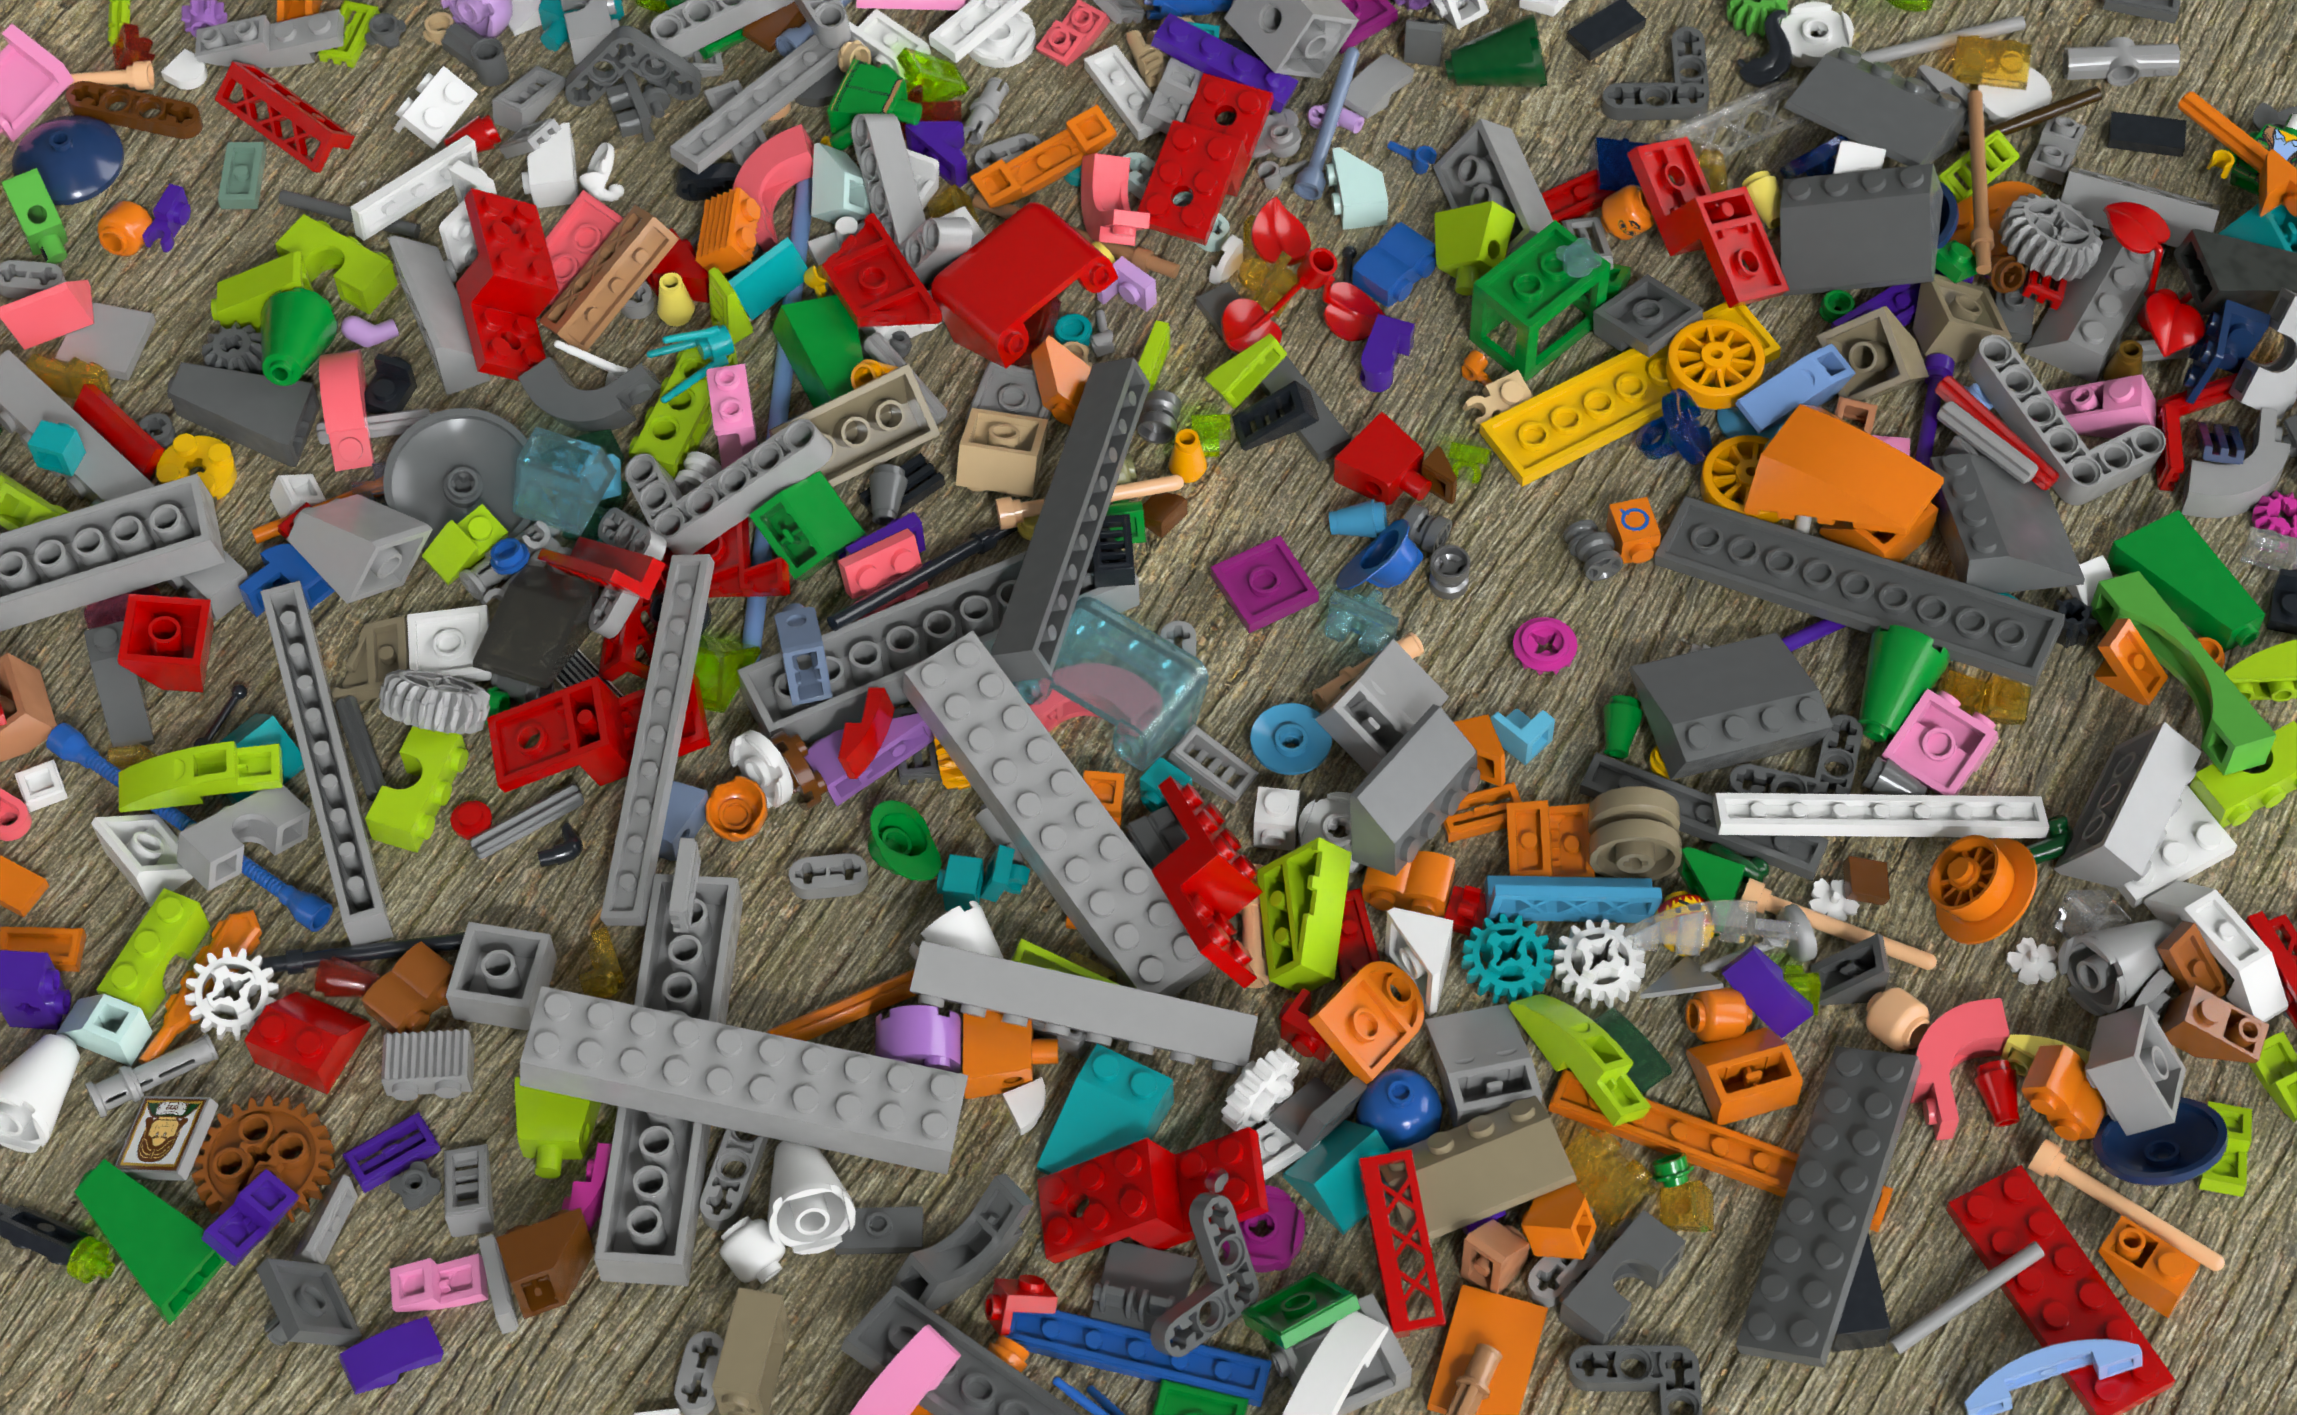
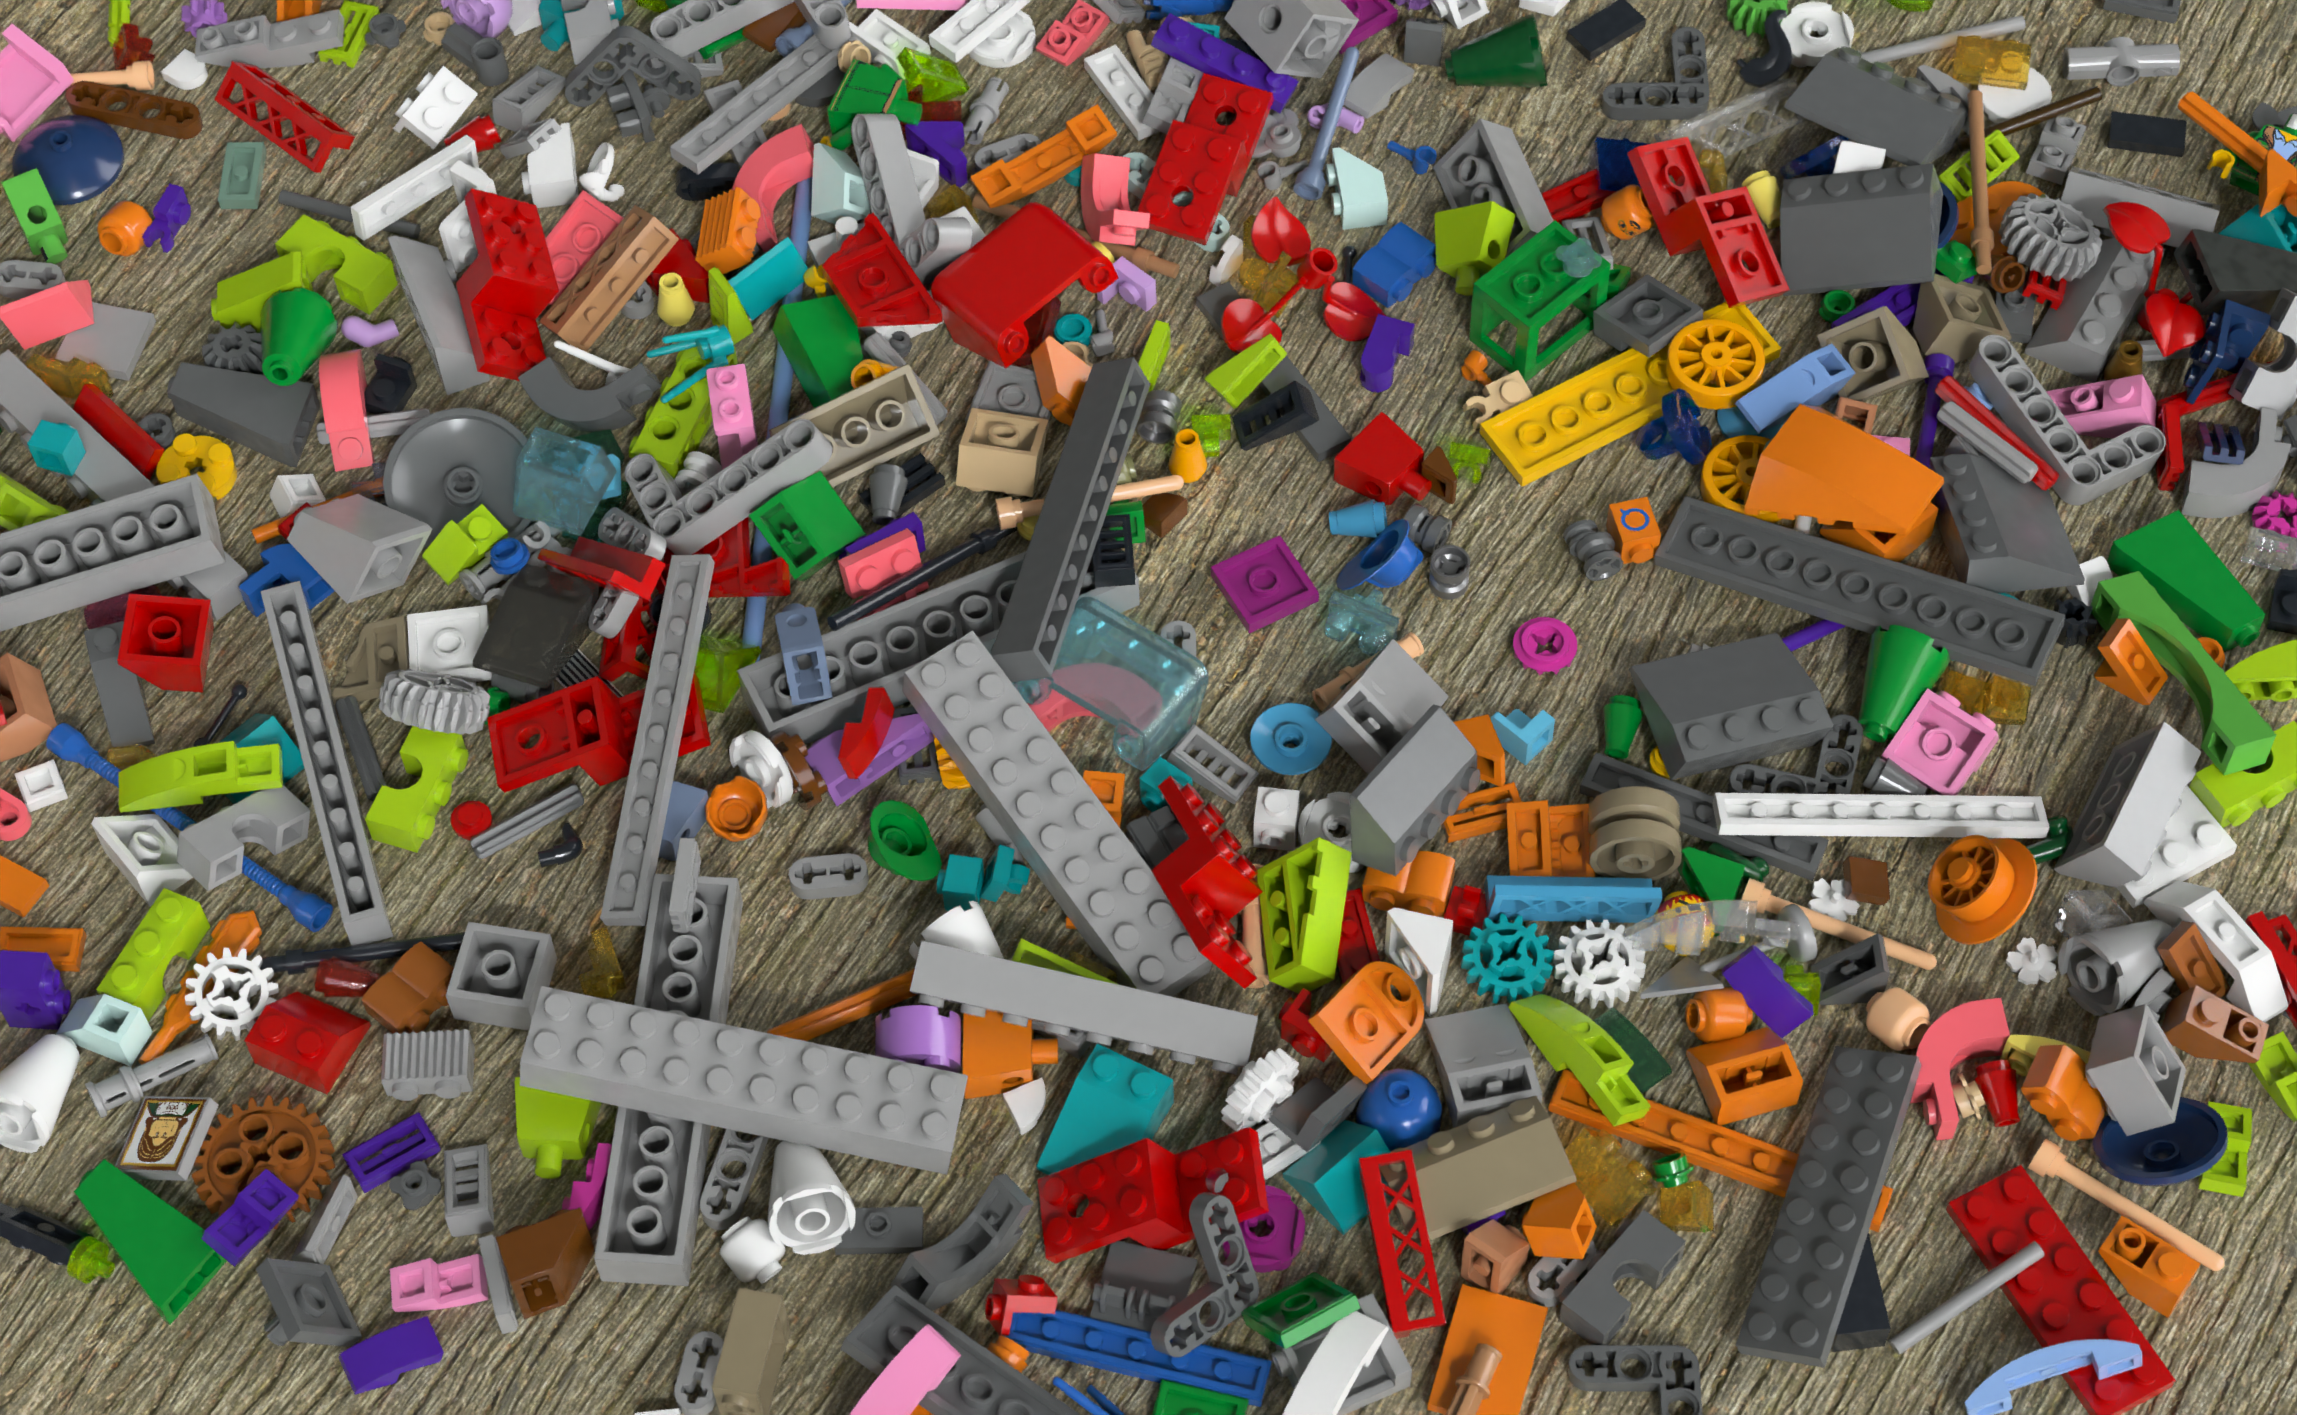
none -> tan plate [1952,1073,1985,1120]

